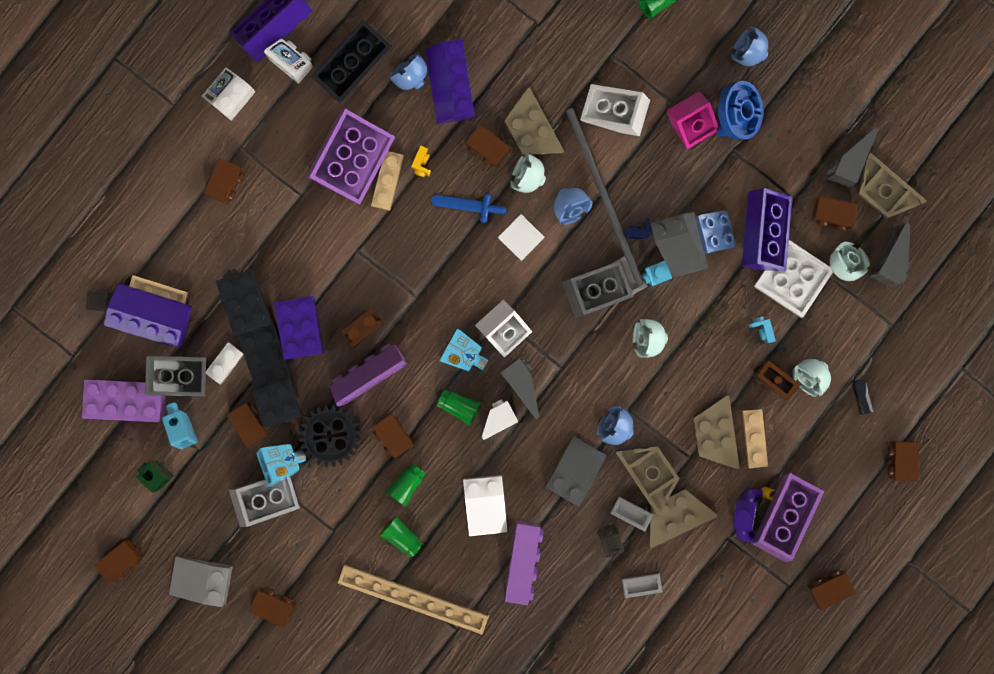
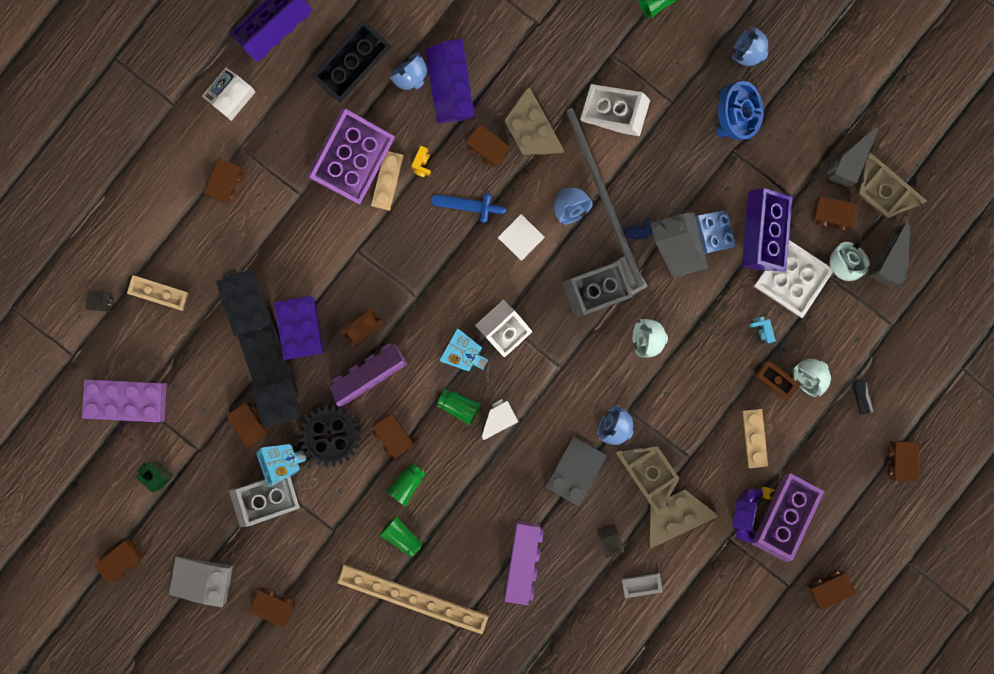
dark purple slope [104,283,192,348] -> none
dark grey slope [145,356,206,397] -> none
medium azure torso [162,403,198,449] -> none
white plate [206,342,244,384] -> none
white slope [264,38,313,84] -> none
white slope [463,475,507,536] -> none
dark grey slope [501,359,539,419] -> none
light aqua cylinder [510,153,546,193] -> none
light grey tile [610,497,654,532] -> none
medium azure bracket [642,261,672,287] -> none
dark pink slope [667,91,718,149] -> none
dark tan wing [693,395,740,469] -> none

